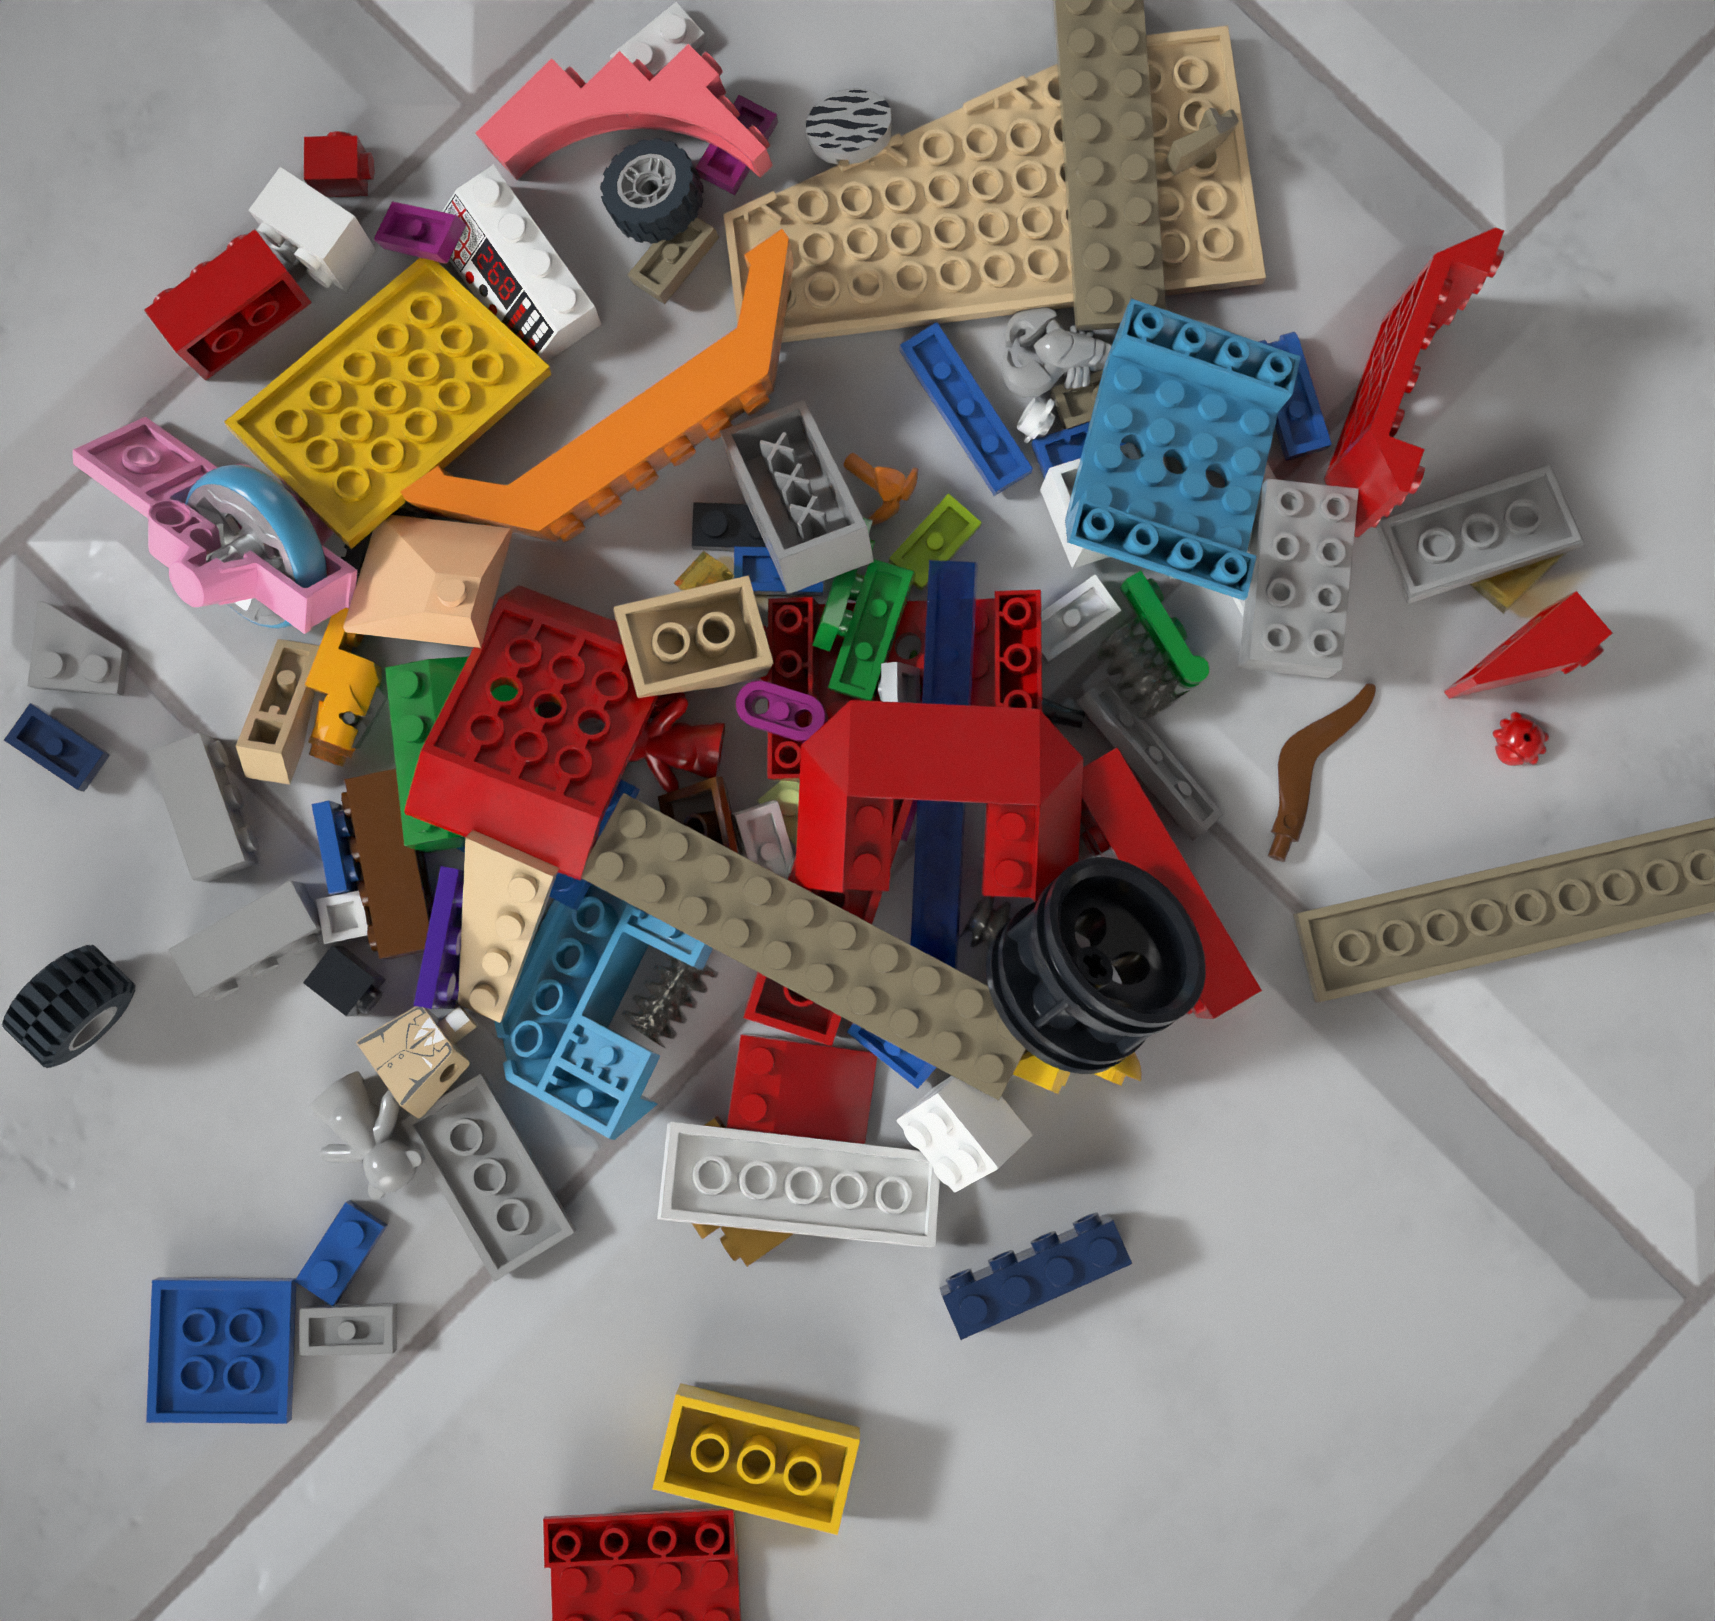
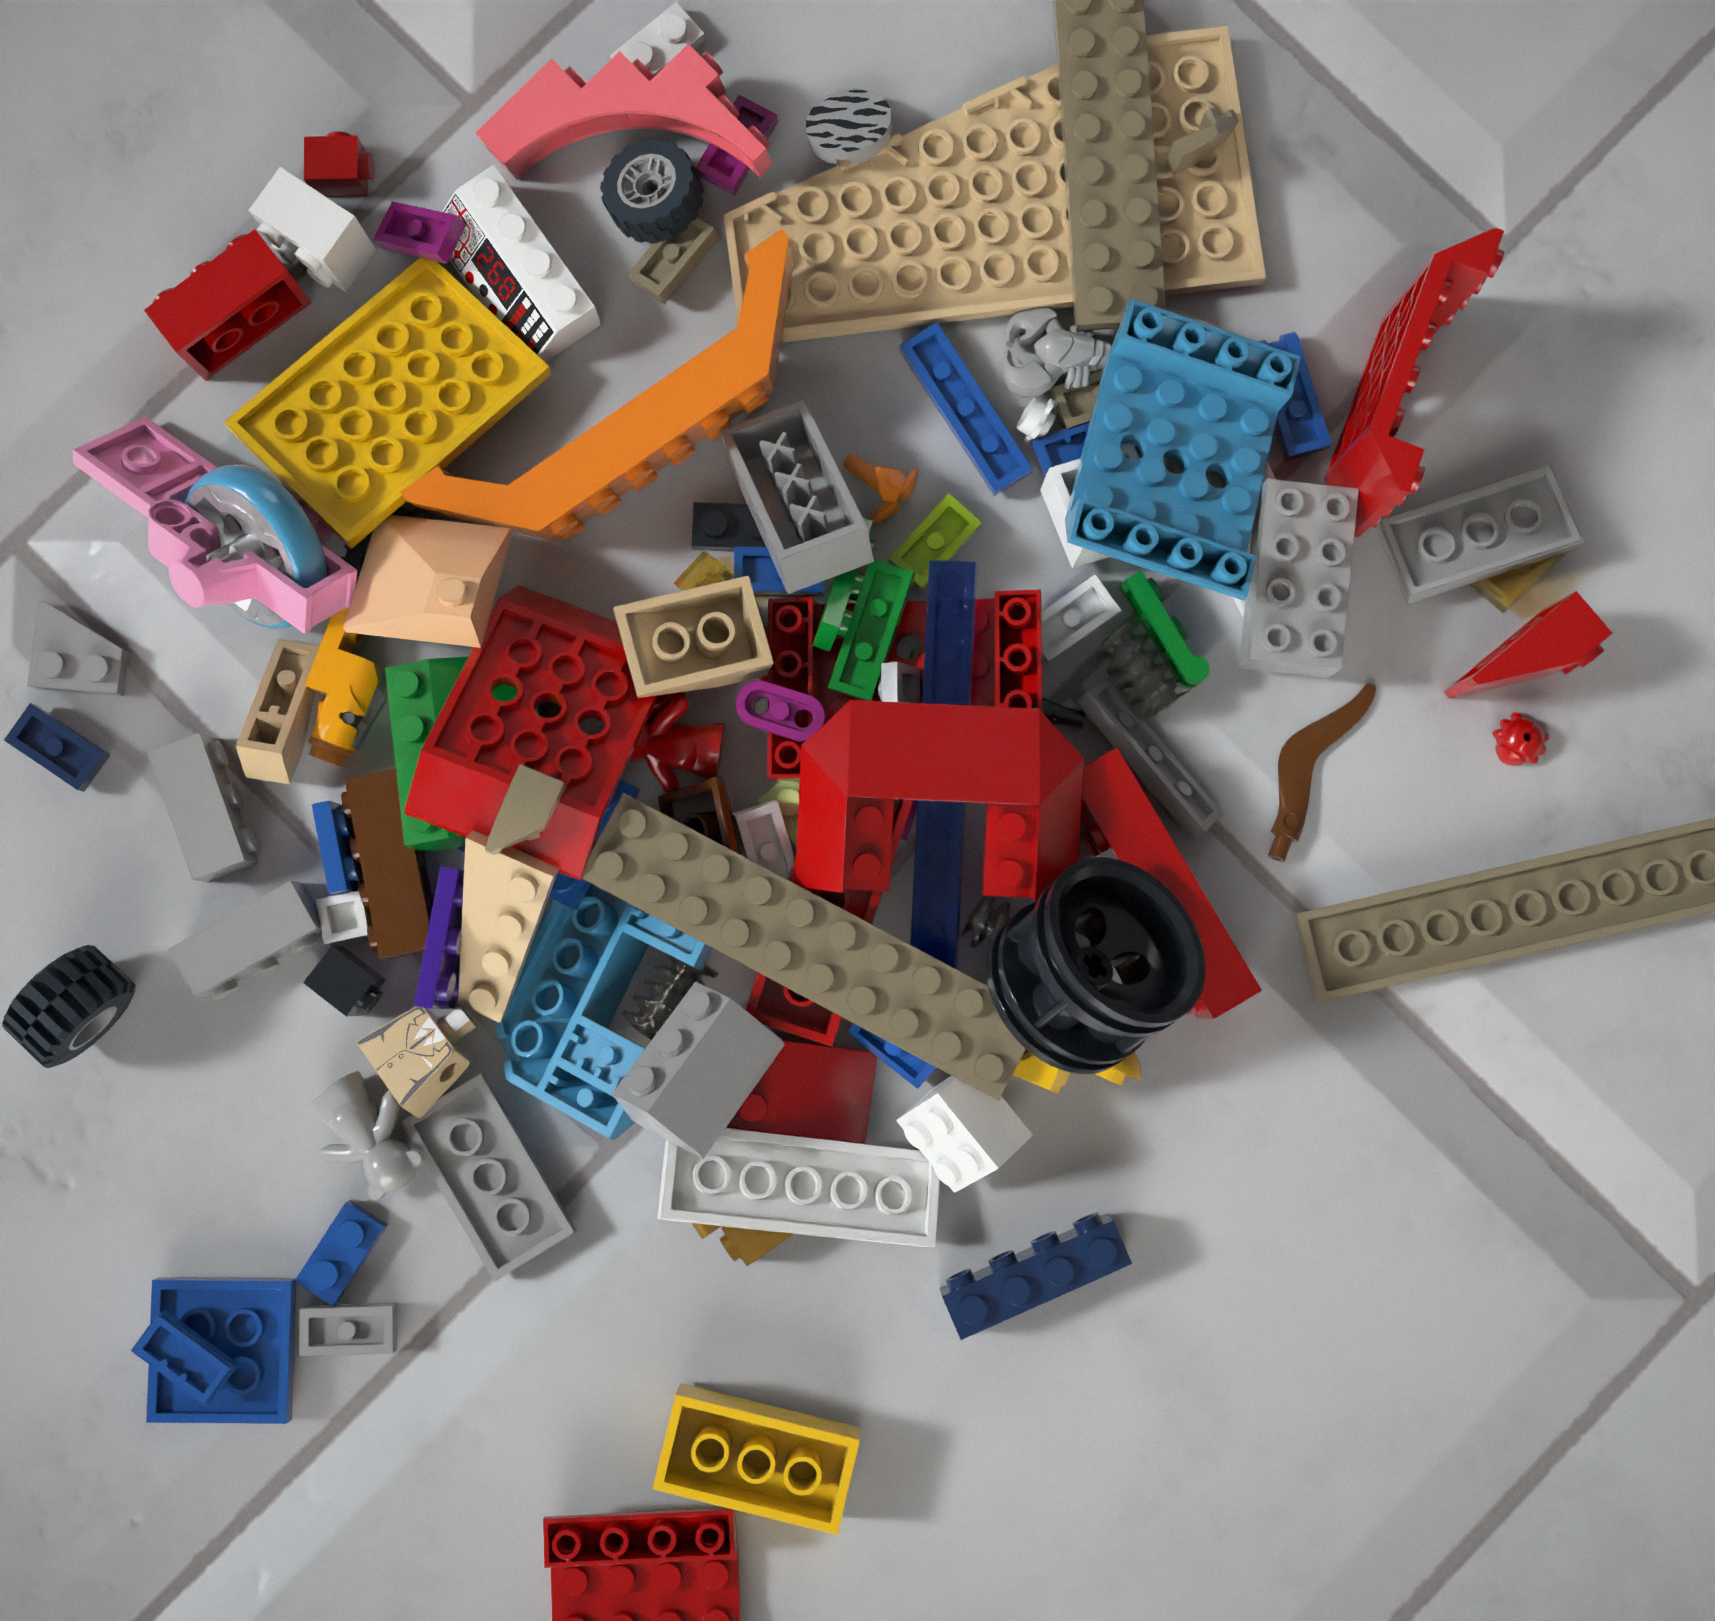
none -> blue plate [131,1309,239,1406]
none -> dark tan slope [485,764,566,855]
none -> light grey slope [612,982,785,1159]

